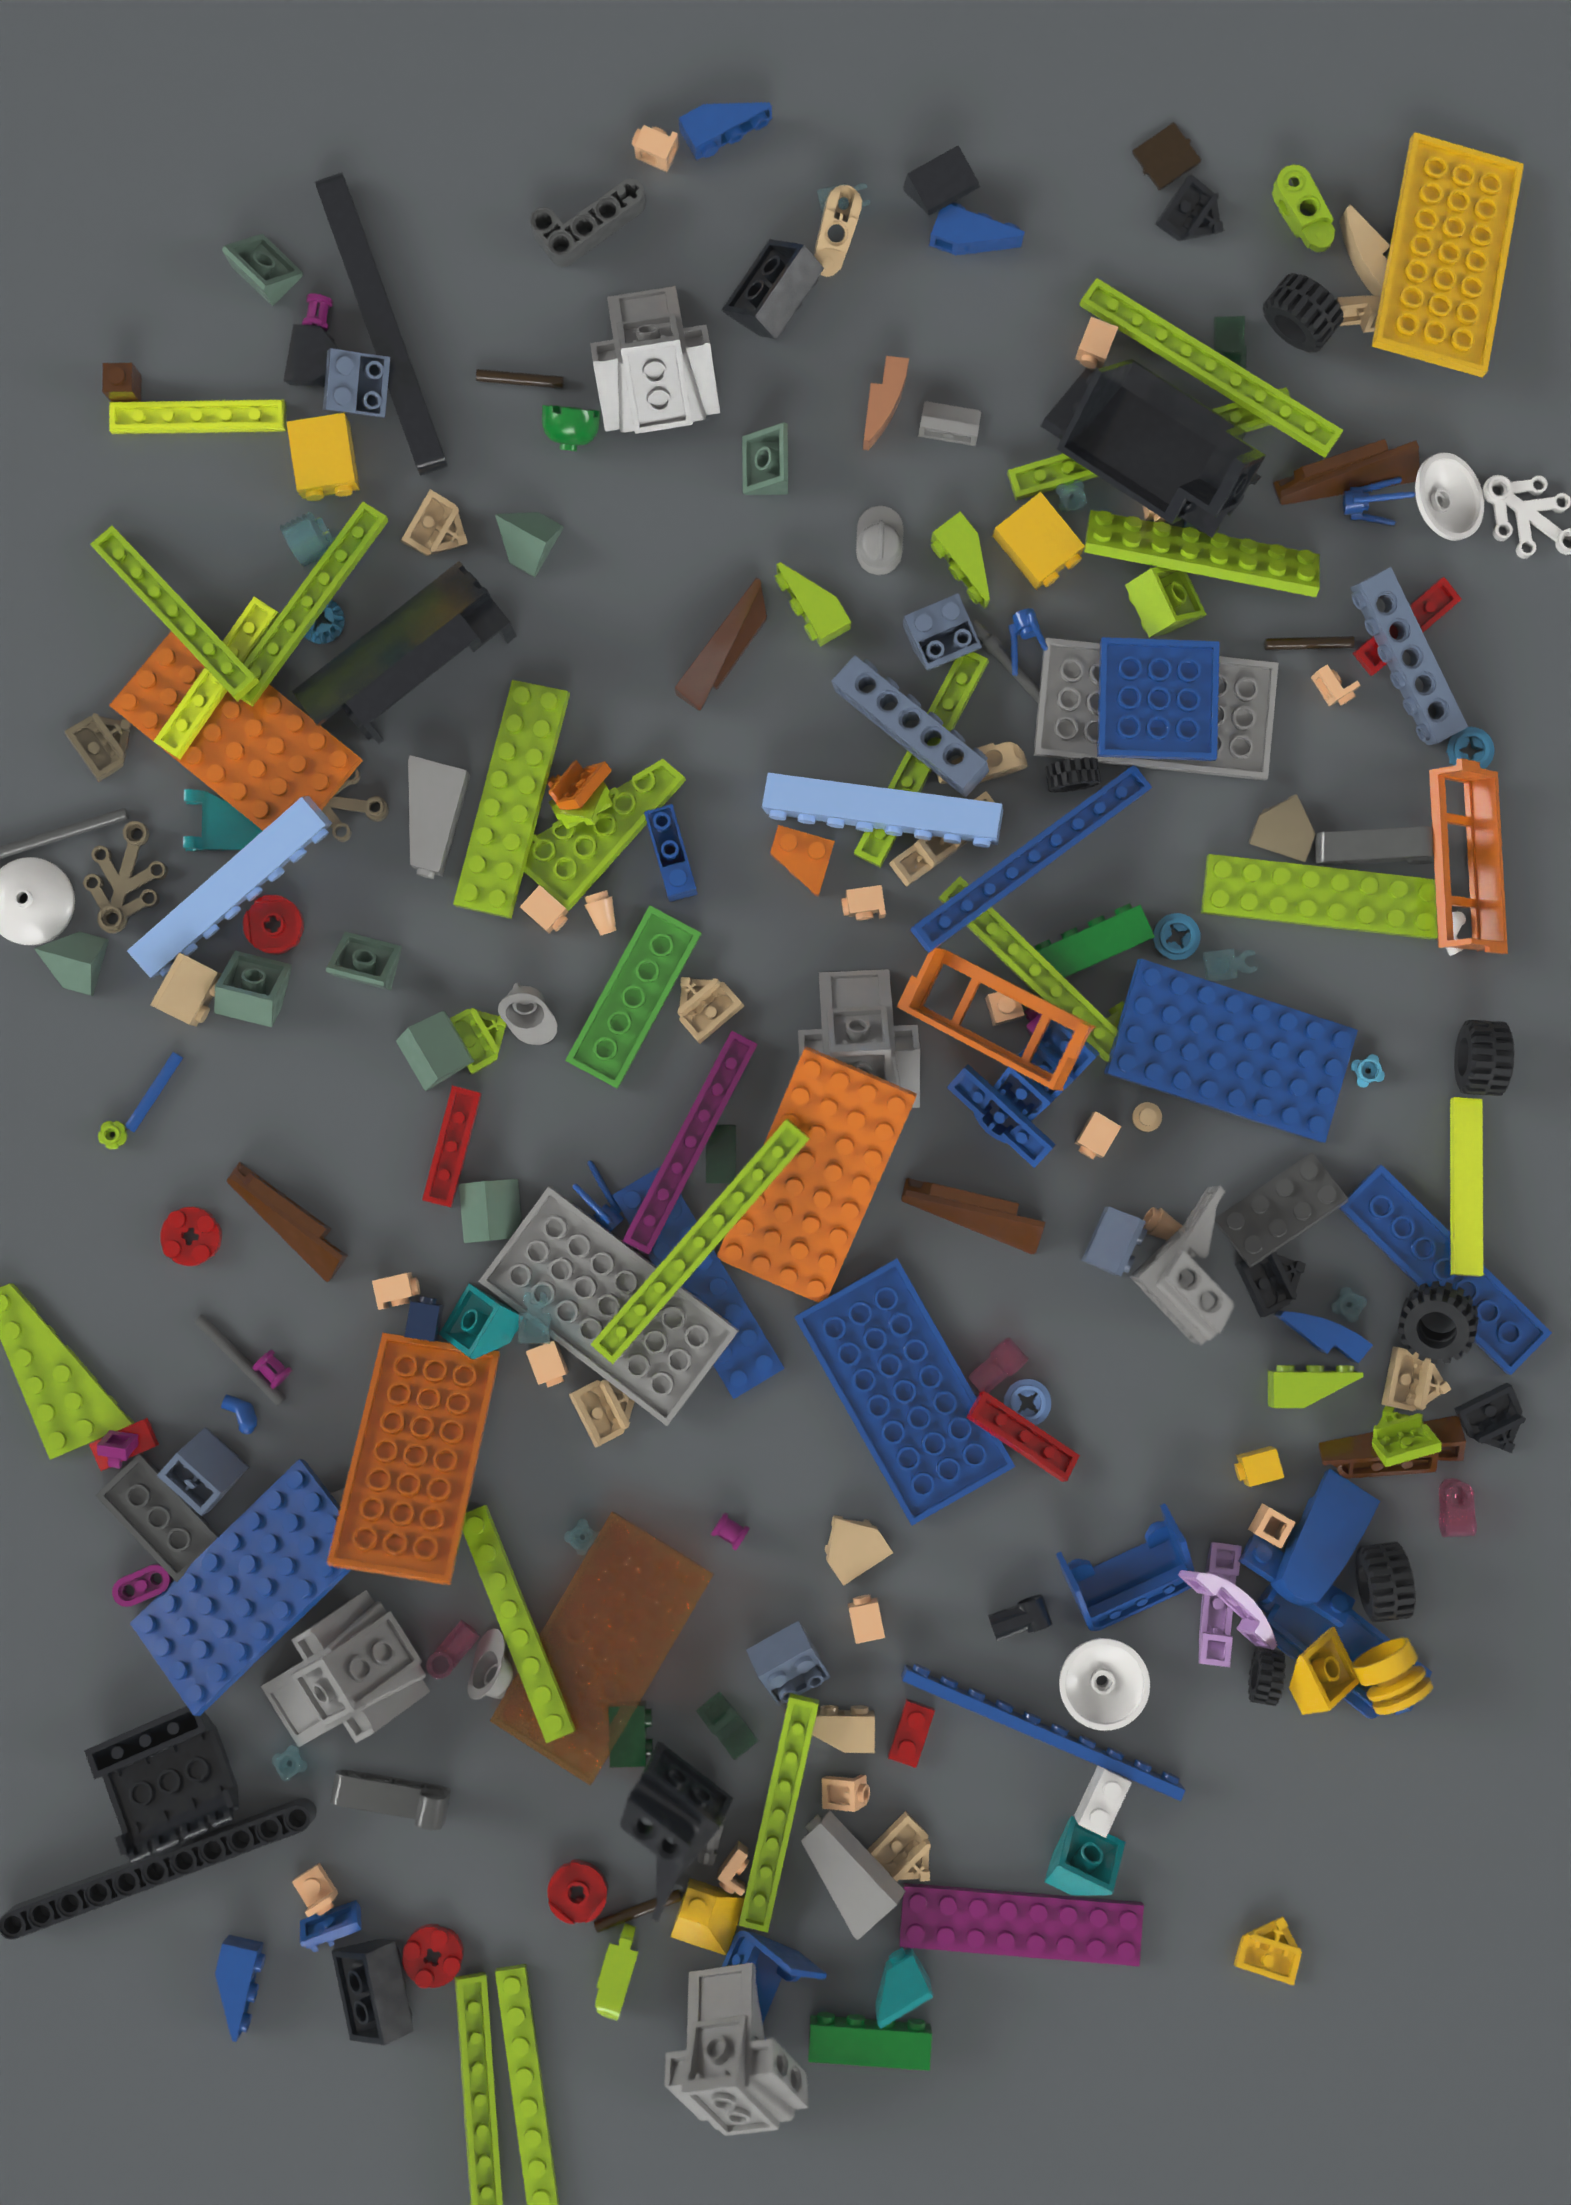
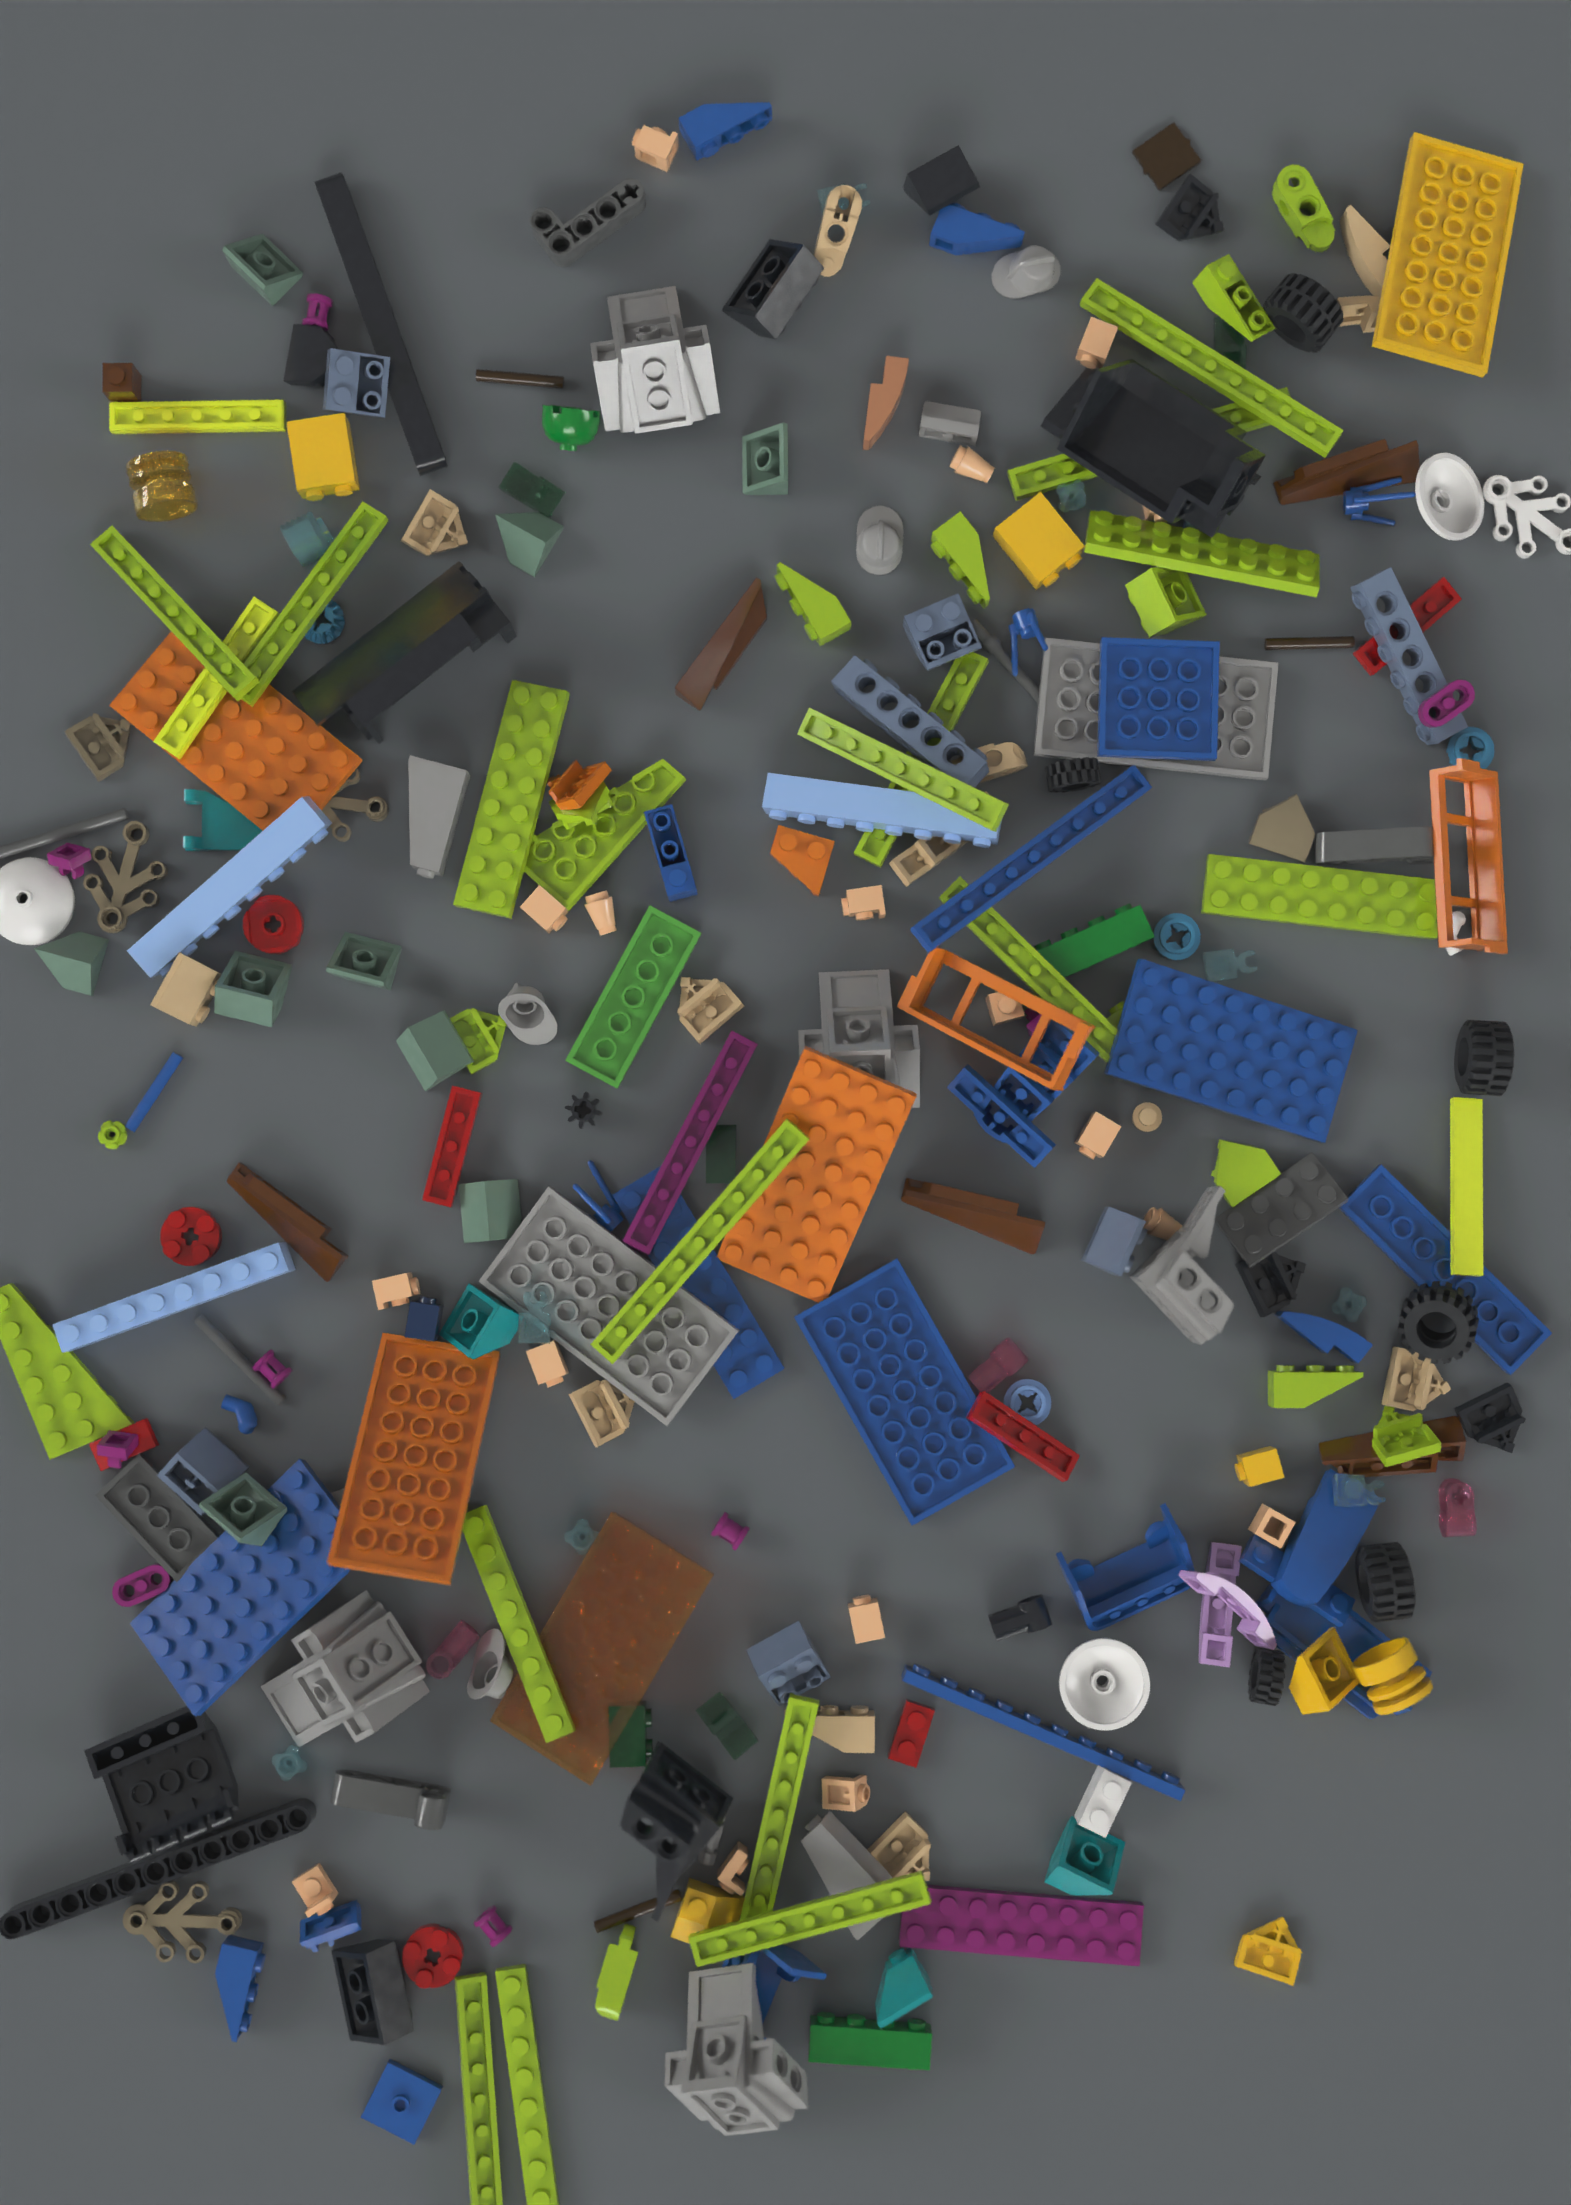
red plate [547,1859,608,1924] -> none
tan slope [824,1515,893,1586] -> none
light nougat bracket [1311,664,1361,707] -> none
medium azure plate [1351,1054,1385,1088] -> none
none -> magenta tile [47,842,91,879]
none -> light blue brick [52,1242,296,1353]
none -> dark tan plant [123,1880,243,1963]
none -> clear yellow wheel [125,451,198,522]
none -> sand green slope [199,1473,287,1546]
none -> blue plate [361,2059,443,2145]
none -> magenta bush [473,1905,513,1947]
none -> clear green slope [498,461,565,518]
none -> black gear [565,1092,602,1129]
none -> lime plate [688,1870,931,1967]
none -> lime plate [797,707,1009,832]
none -> light nougat cone [949,445,995,483]
none -> light grey piece [992,246,1061,299]
none -> lime slope [1192,254,1275,342]
none -> lime slope [1211,1139,1281,1208]
none -> clear light blue plate [1332,1473,1386,1508]
none -> magenta plate [1418,680,1475,728]

